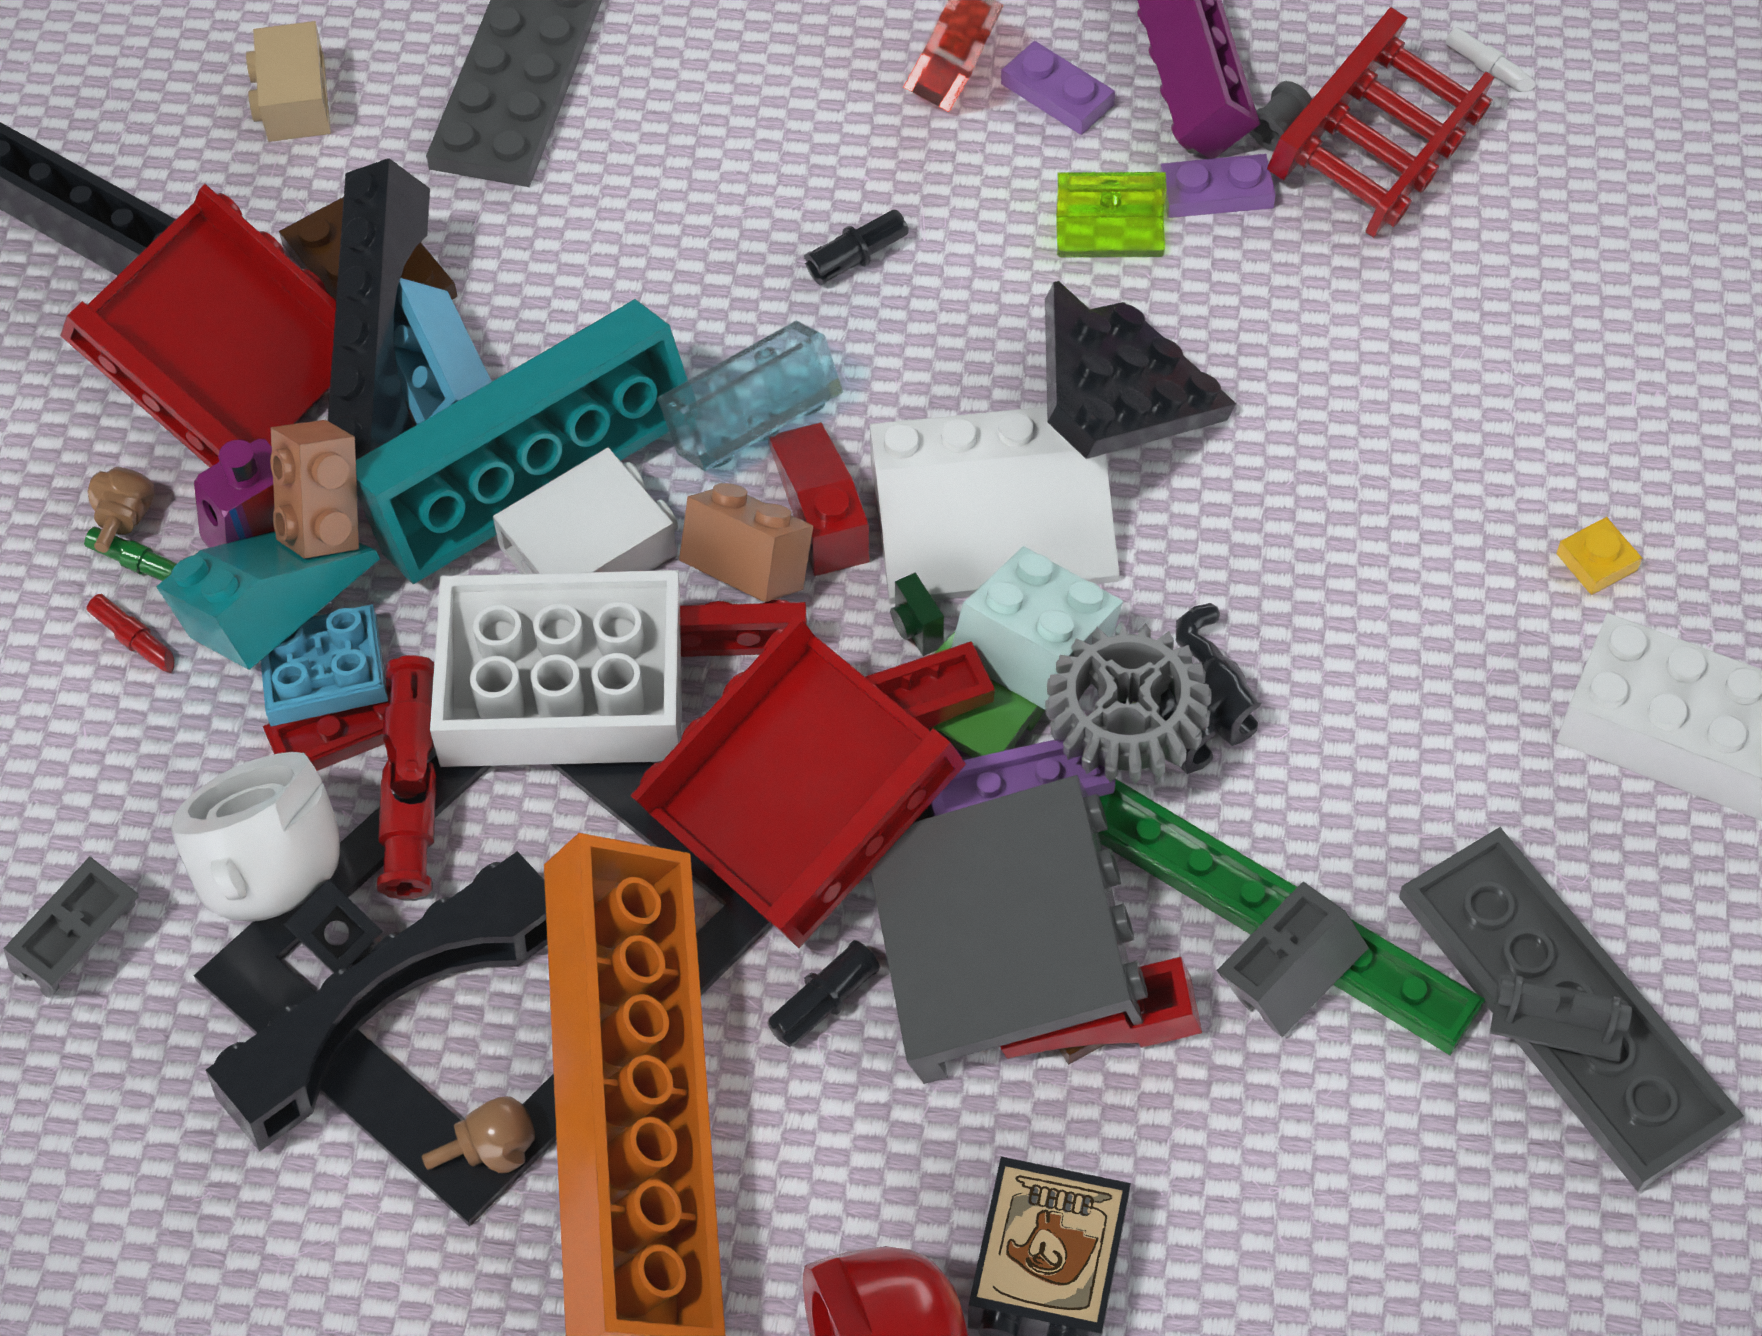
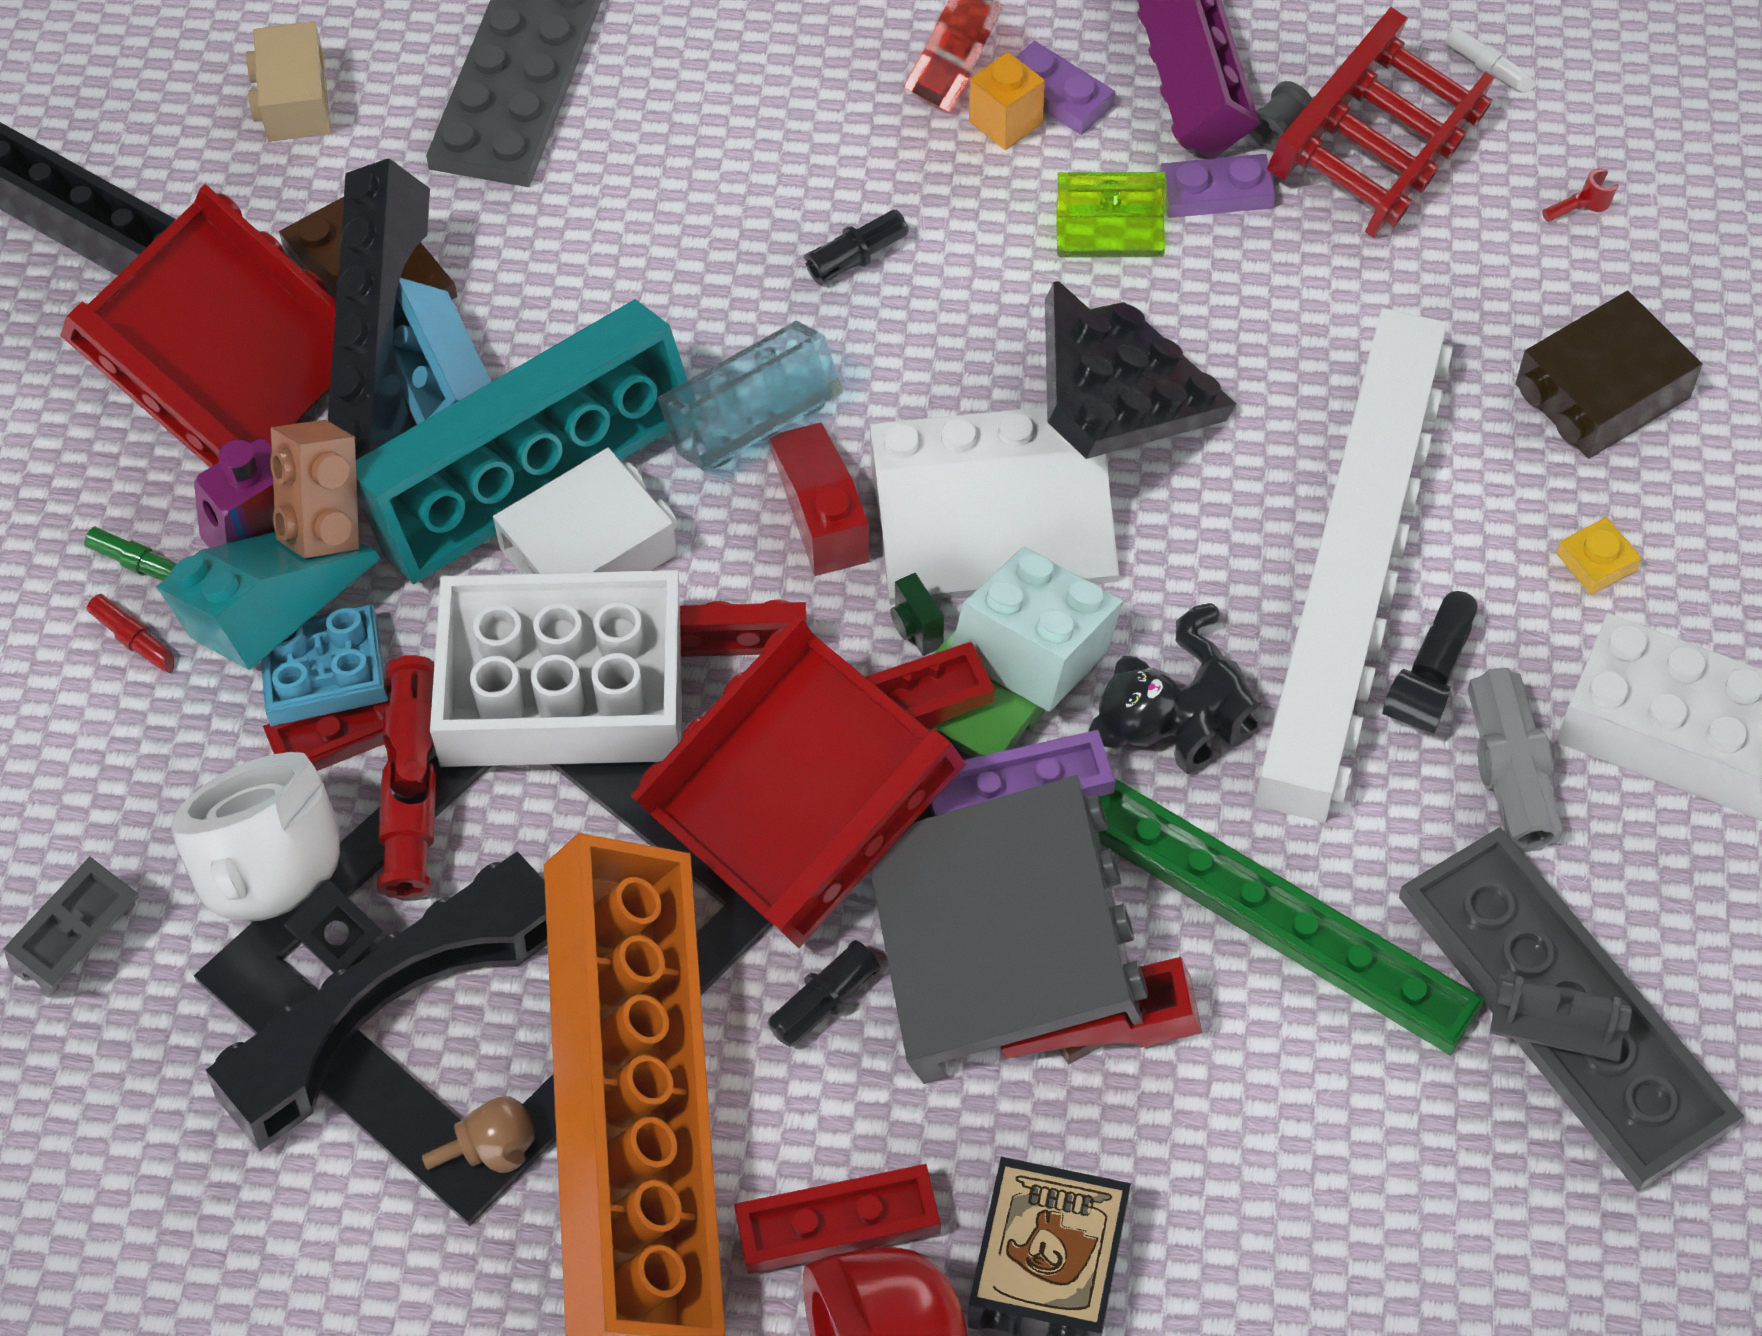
medium nougat piece [87,467,155,553] -> none
nougat brick [679,483,813,602] -> none
light grey gear [1045,622,1211,784] -> none
dark grey hinge [1216,881,1368,1037] -> none
none -> red plate [734,1164,941,1274]
none -> light orange brick [969,51,1045,150]
none -> white brick [1255,308,1453,823]
none -> black piece [1382,591,1478,734]
none -> light grey piece [1467,668,1563,852]
none -> dark brown brick [1516,290,1703,459]
none -> red hand [1542,168,1619,222]

